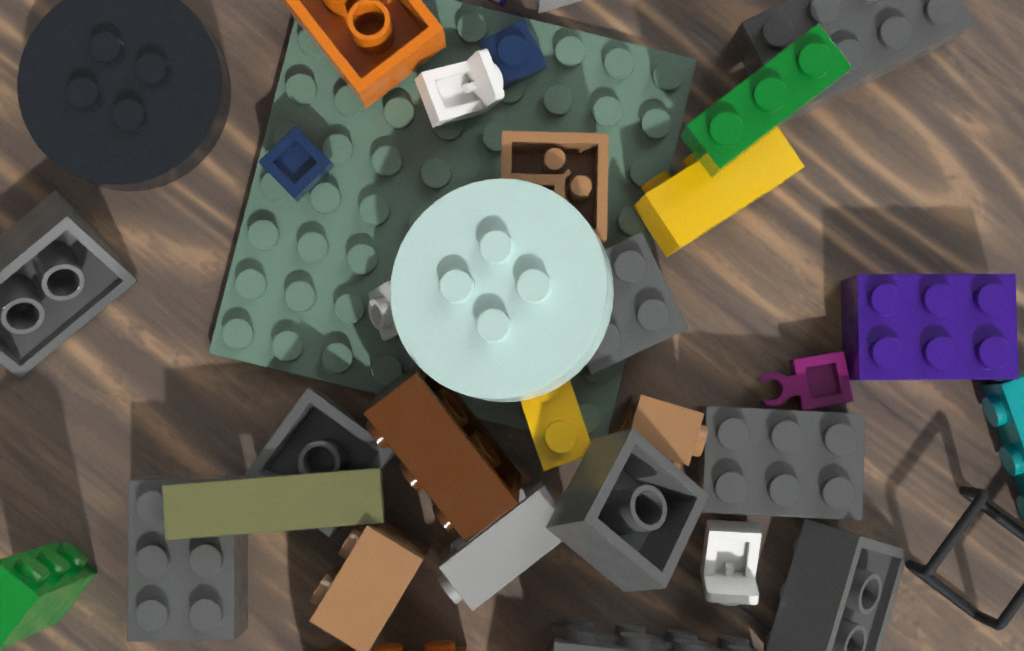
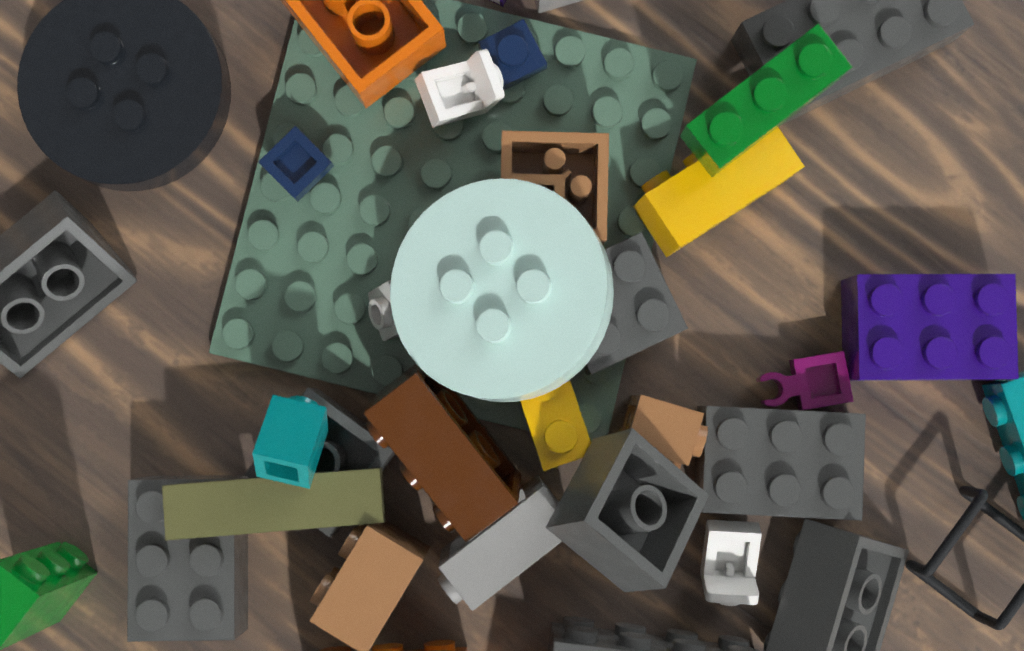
none -> teal brick [252,395,328,489]

